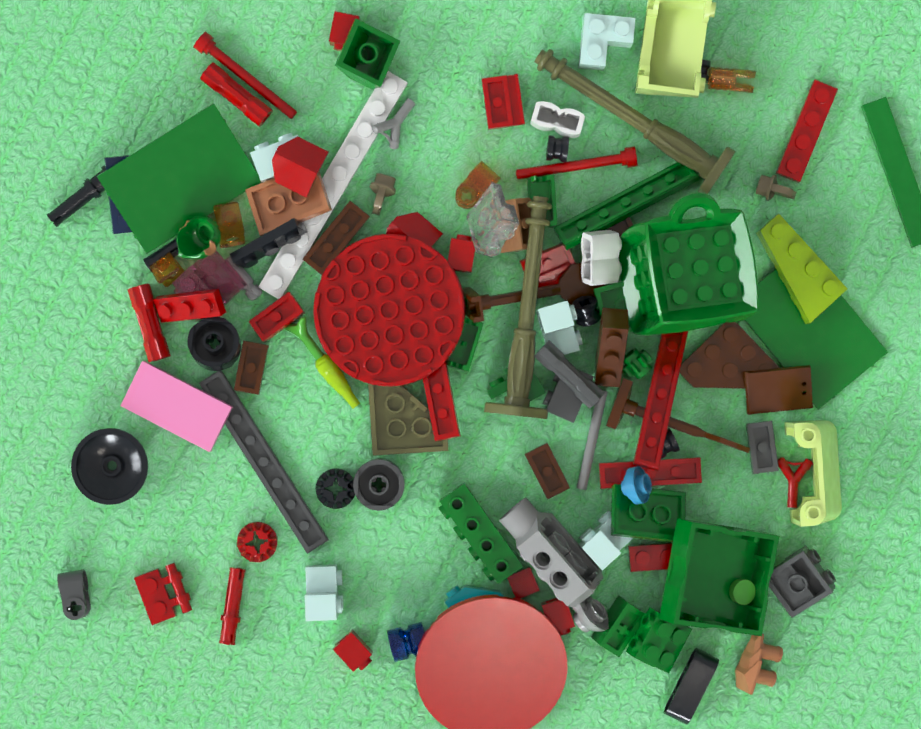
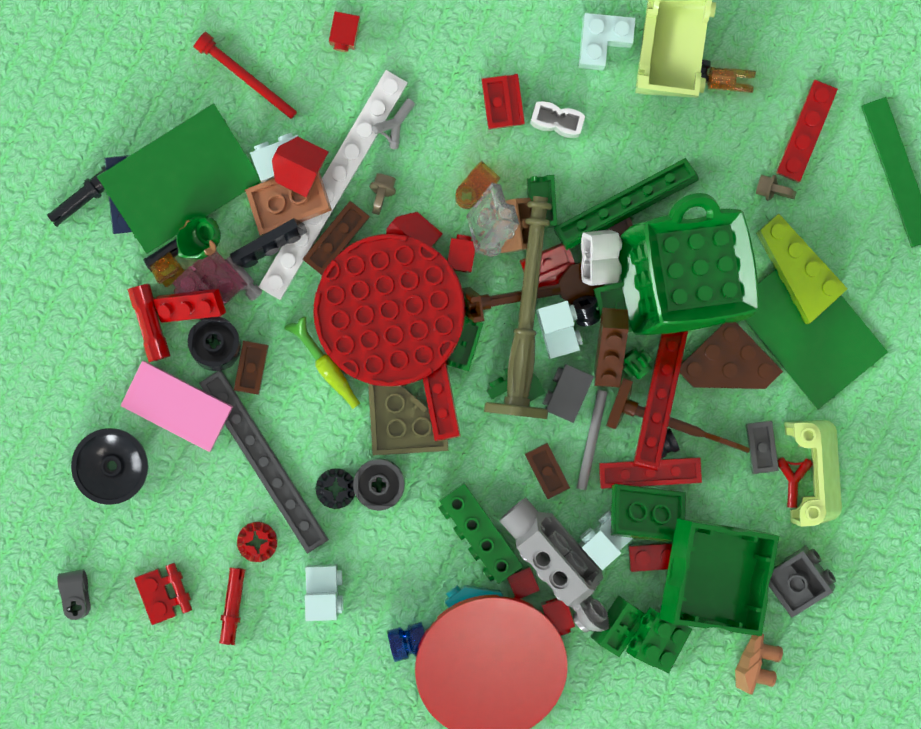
red axle [200,62,273,127] -> none
clear orange bracket [214,202,245,248] -> none
red plate [249,292,305,342] -> none
red brick [333,629,373,672] -> none
green slope [335,19,400,89] -> none
red piece [516,146,638,180] -> none
olive piece [534,49,736,194] -> none
dark grey axle [534,340,605,409] -> none
black wheel [546,135,569,162] -> none
dark azure plate [621,466,652,505] -> none
black beam [664,648,719,725] -> none
bright green tile [729,578,756,605] -> none
reddish brown container [744,365,813,415] -> none

